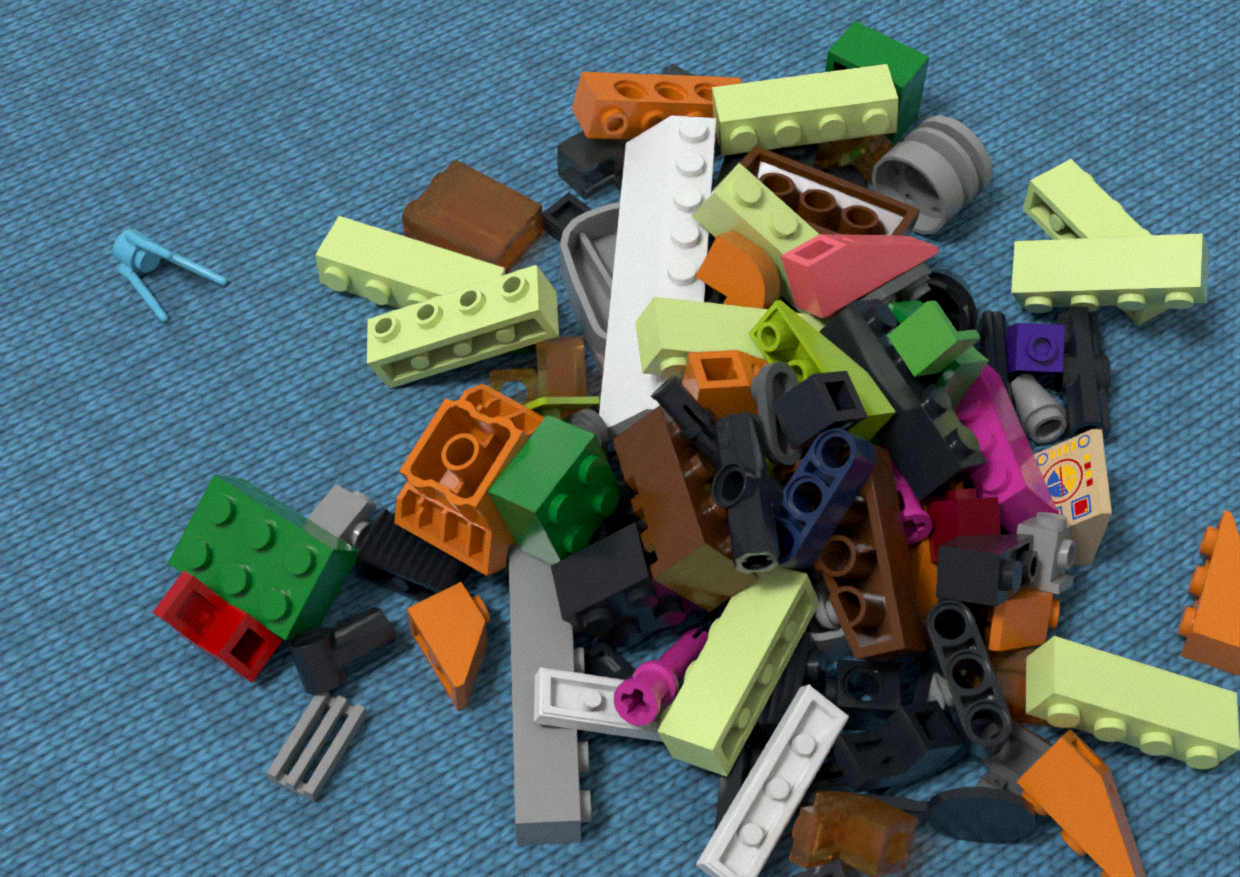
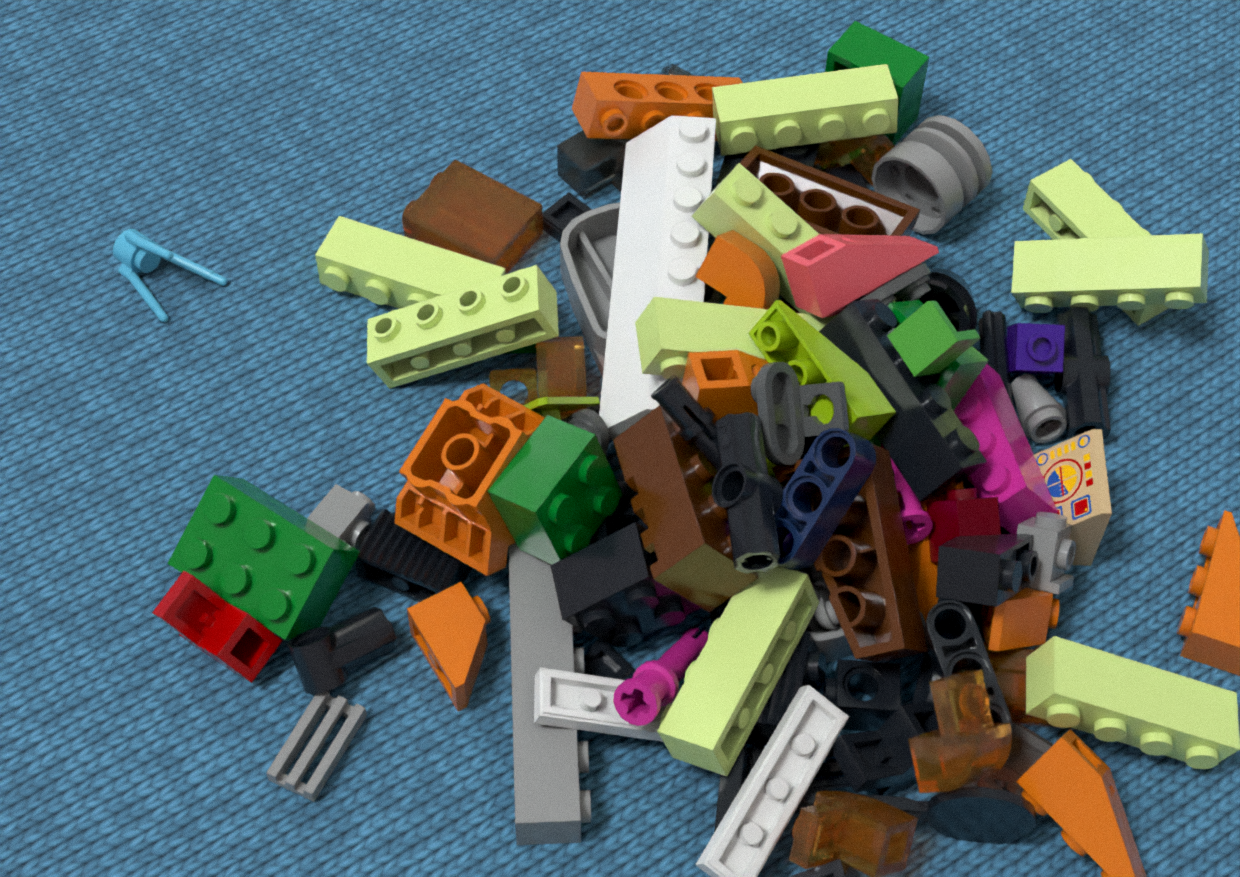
black brick [771,371,868,450] -> none
none -> clear orange brick [908,669,1012,793]

